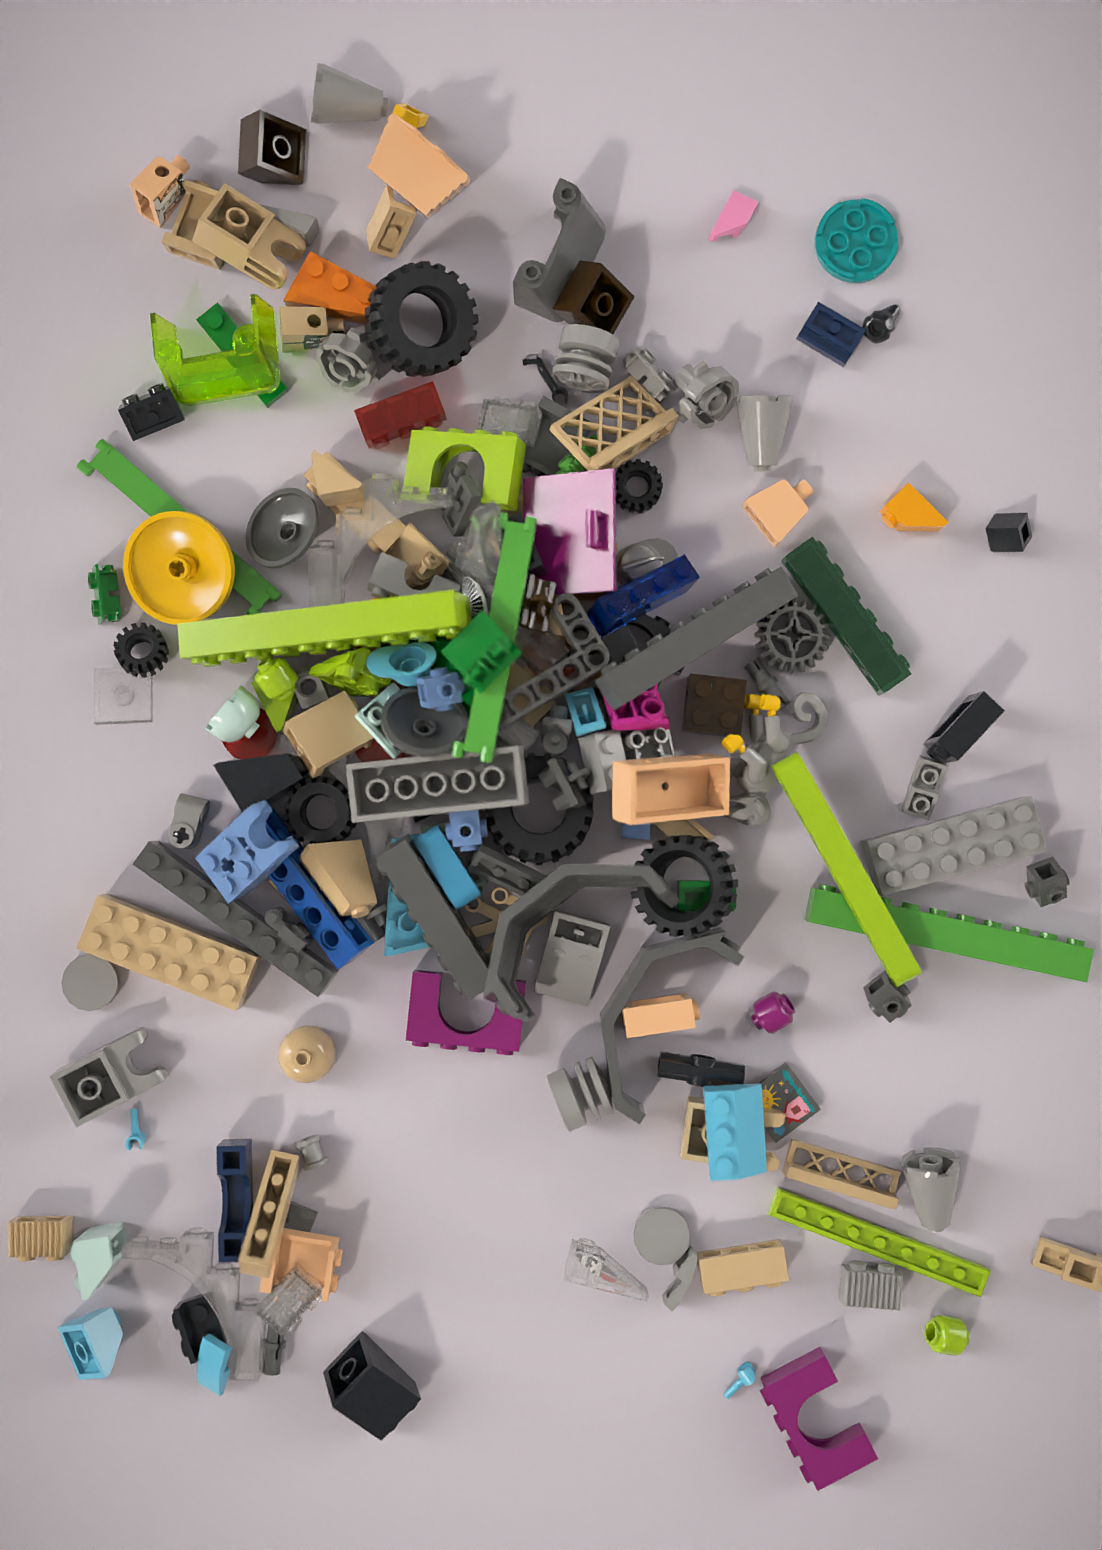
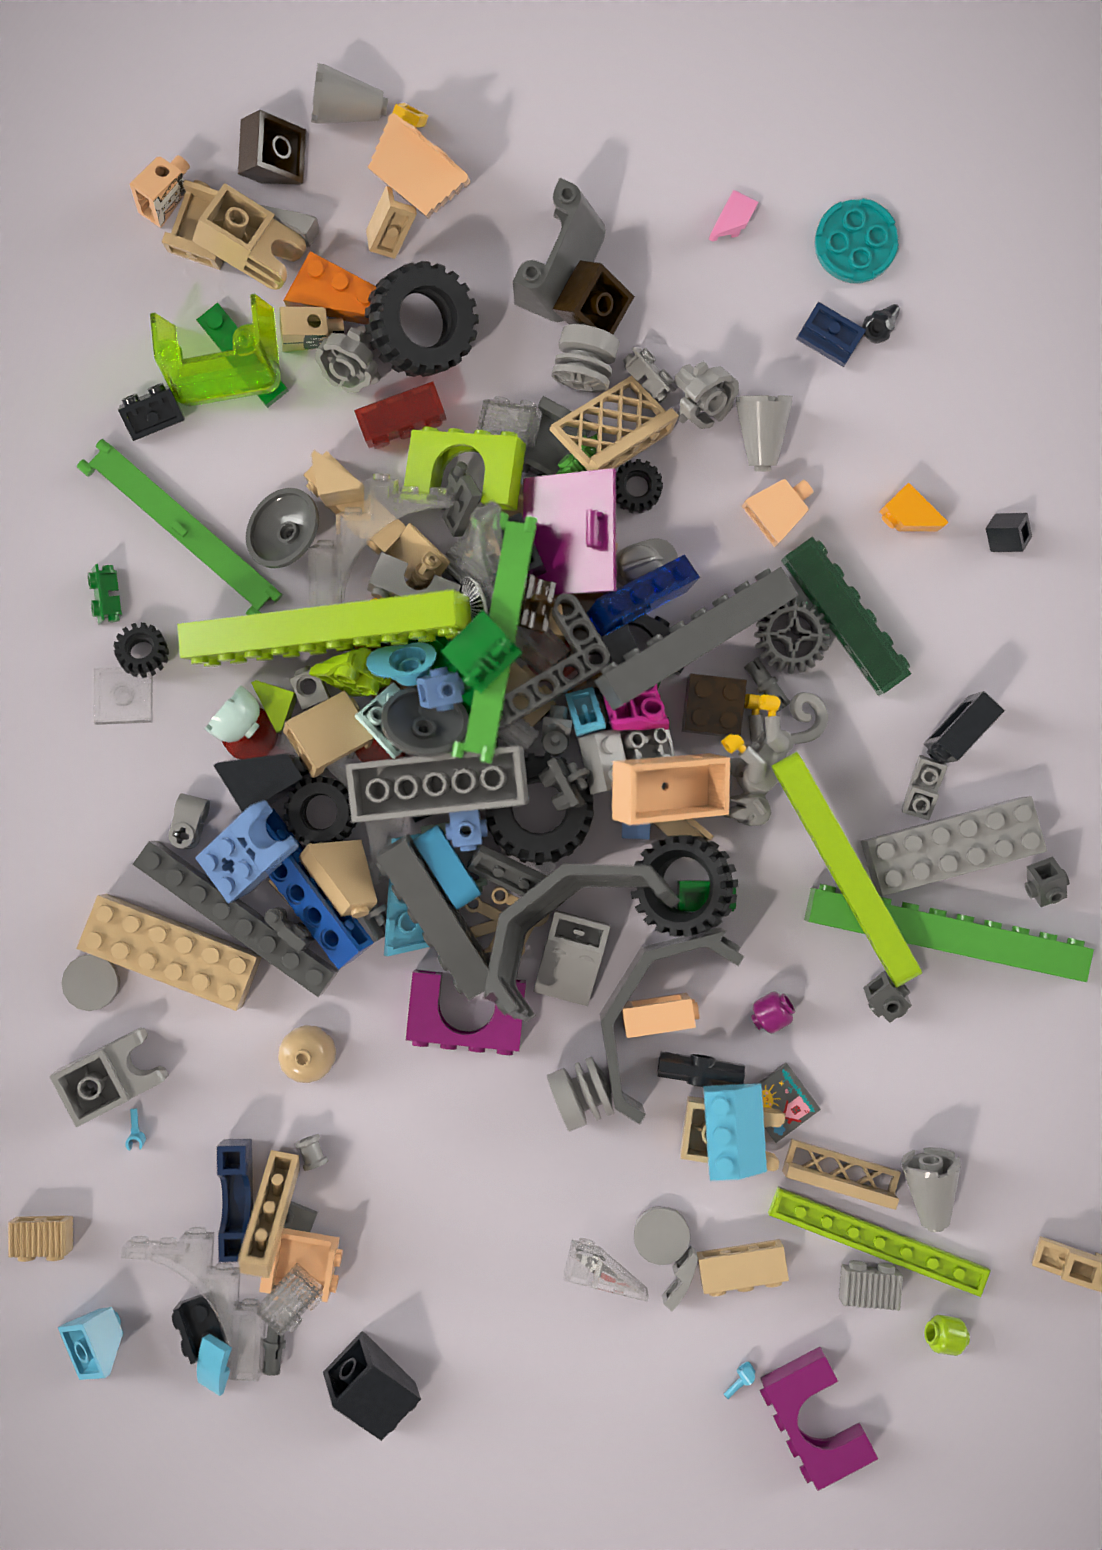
light aqua slope [71,1222,128,1300] -> none
yellow dish [123,511,235,625] -> none
lime head [255,657,298,700] -> none
black piece [522,356,568,404] -> none

